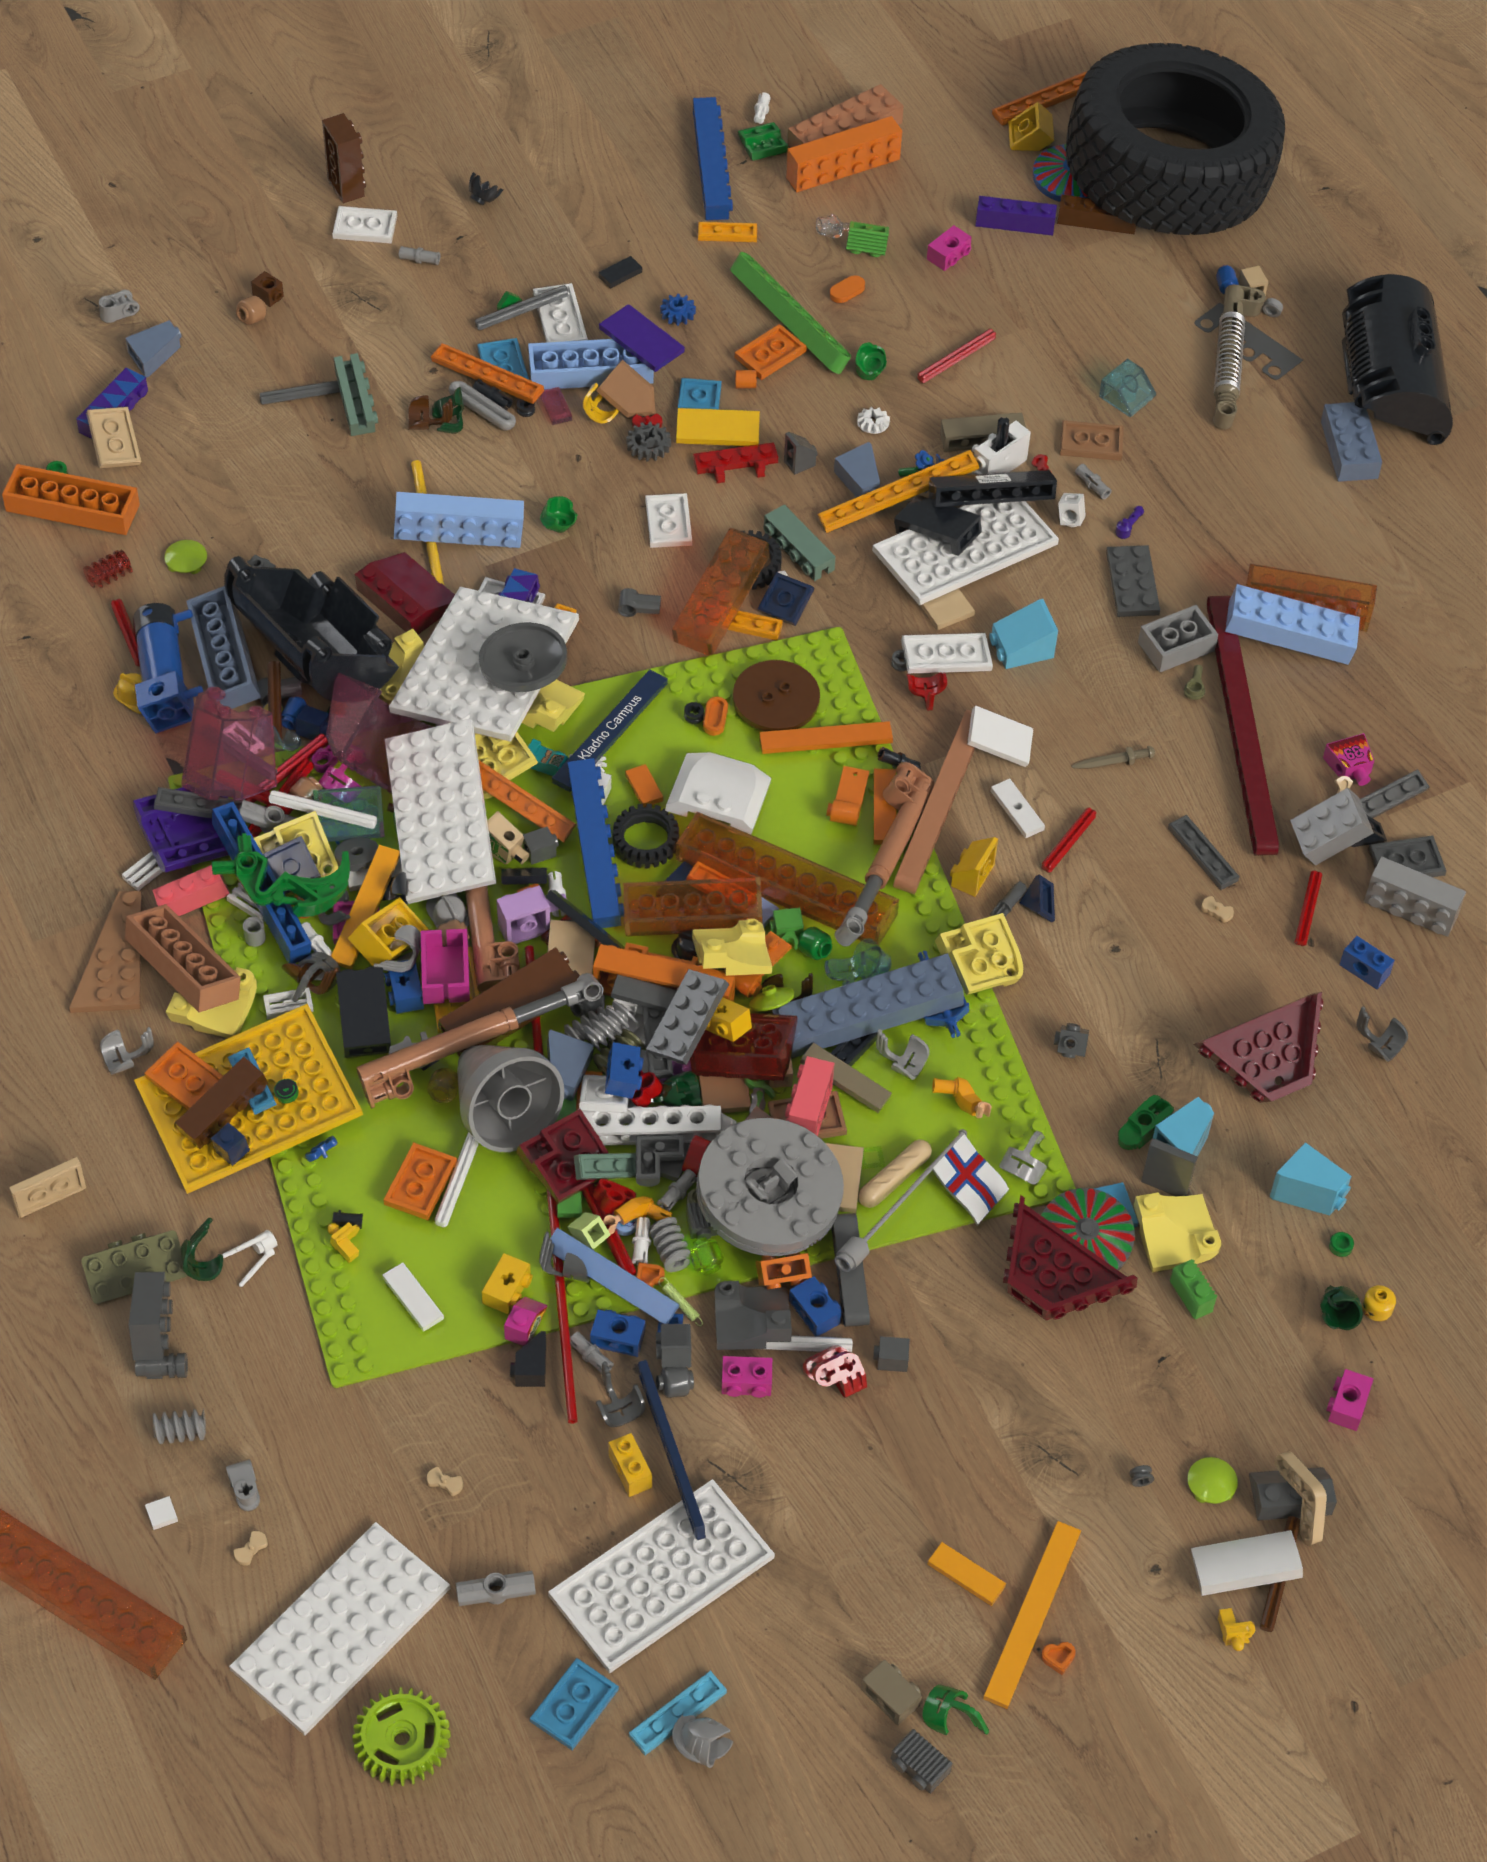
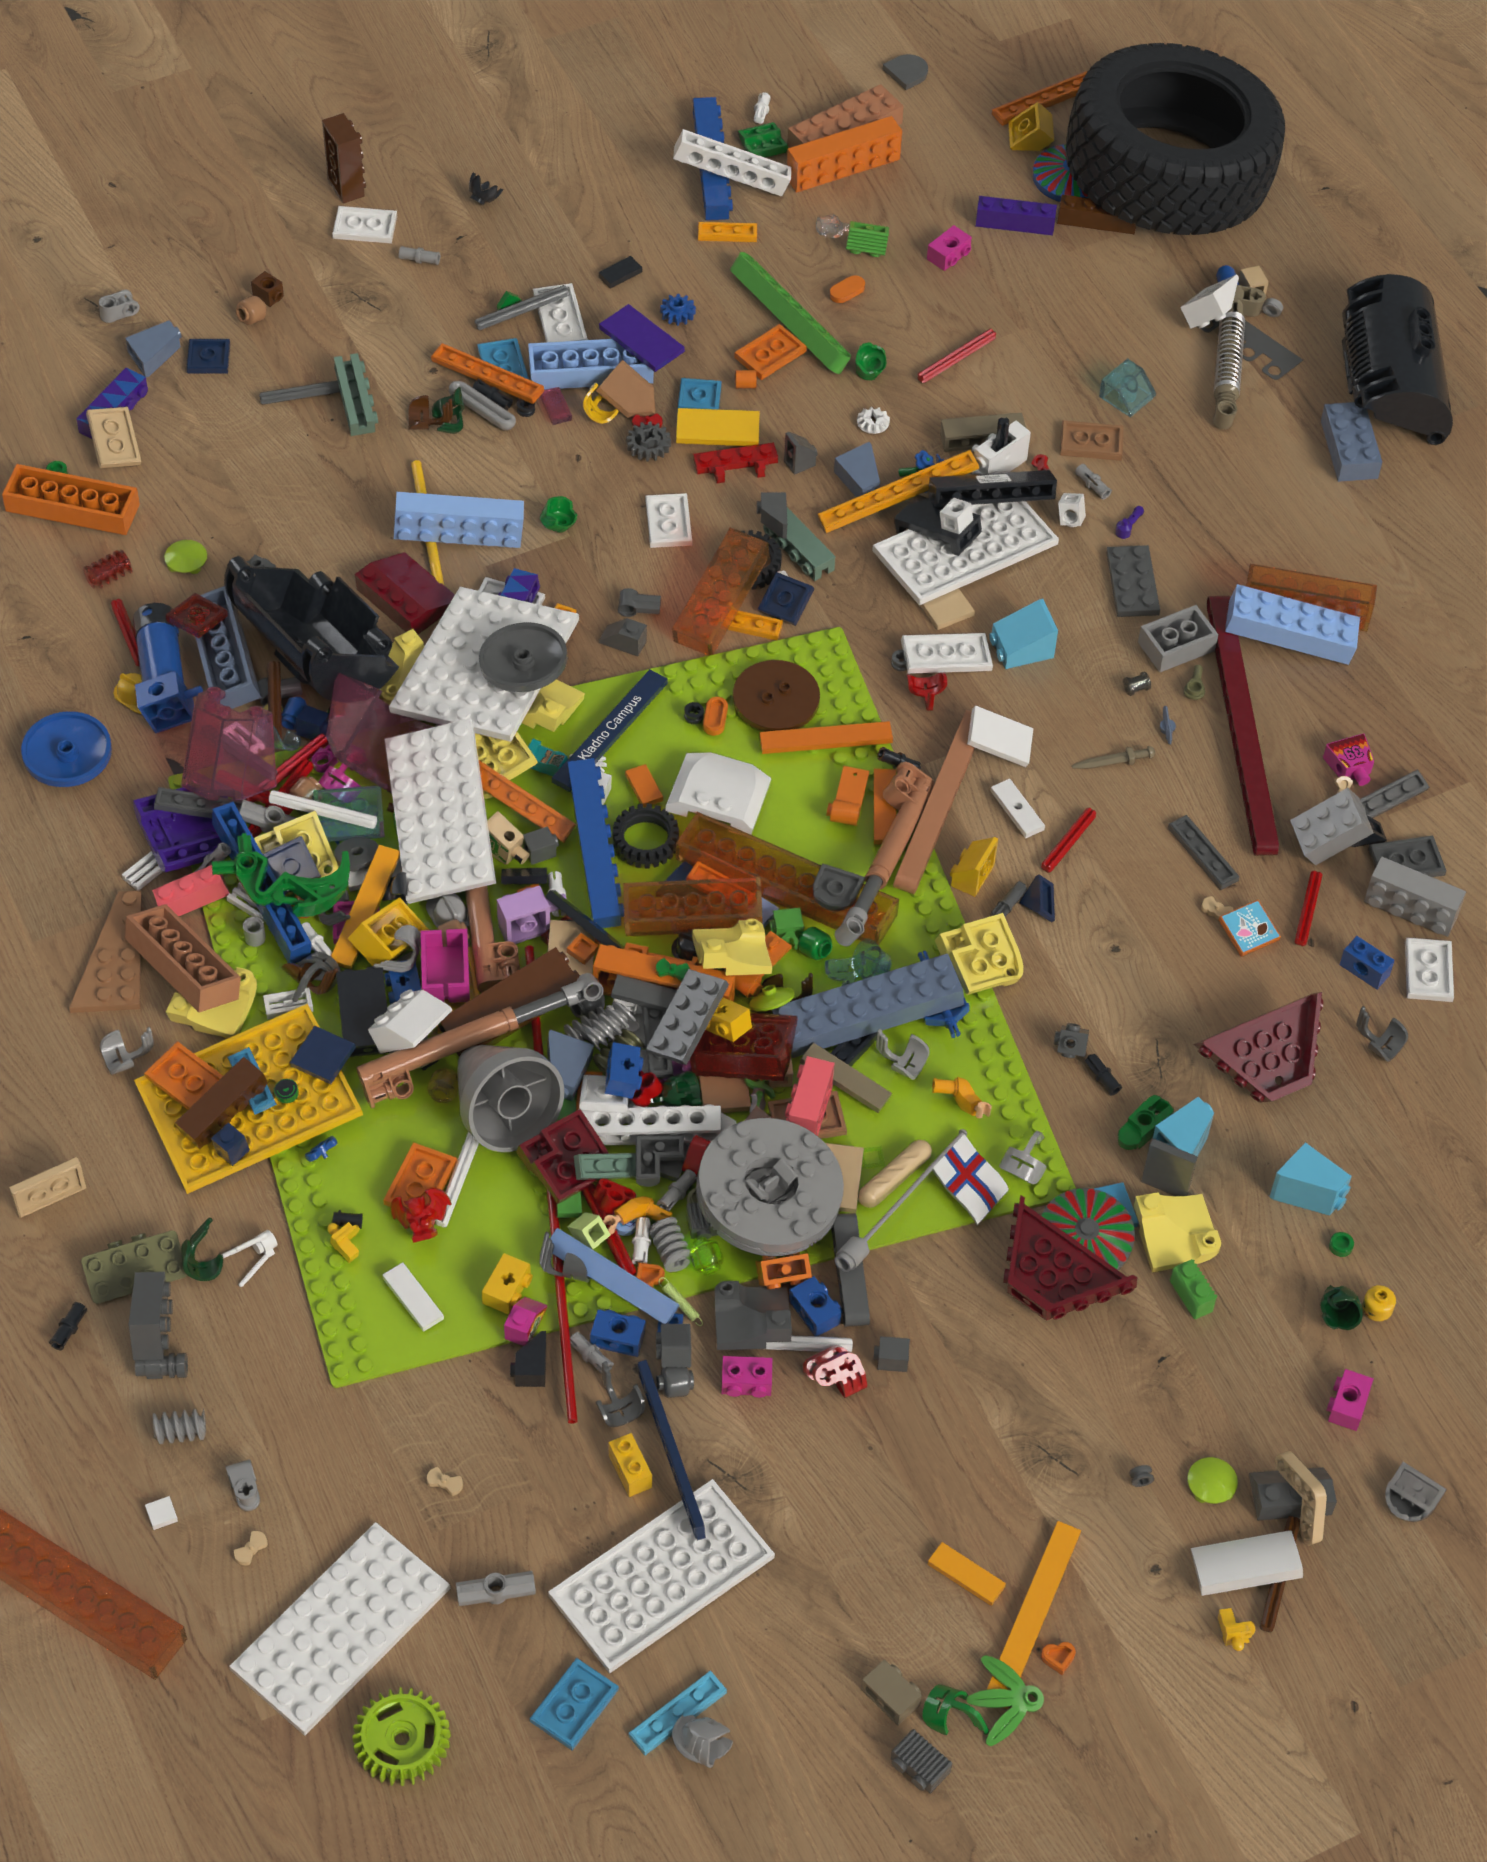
none -> blue dish [21,711,112,787]
none -> black pin [49,1302,87,1351]
none -> clear red tile [166,593,228,638]
none -> dark blue tile [187,339,230,374]
none -> light grey pin [195,843,231,872]
none -> dark blue tile [290,1026,356,1084]
none -> white slope [368,990,452,1053]
none -> red animal [391,1188,452,1243]
none -> orange tile [567,933,599,965]
none -> dark grey slope [599,618,647,656]
none -> green piece [655,958,690,982]
none -> white brick [673,129,792,196]
none -> dark grey slope [756,492,788,538]
none -> dark grey tile [813,863,865,911]
none -> dark grey tile [883,54,928,90]
none -> white brick [940,498,973,534]
none -> bright green plant [966,1655,1044,1746]
none -> black axle [1085,1054,1122,1096]
none -> clear smoke bush [1123,671,1151,696]
none -> sand blue piece [1160,706,1176,745]
none -> white slope [1180,274,1239,329]
none -> tile [1218,900,1281,957]
none -> dark grey slope [1385,1462,1447,1522]
none -> white tile [1405,938,1454,1002]

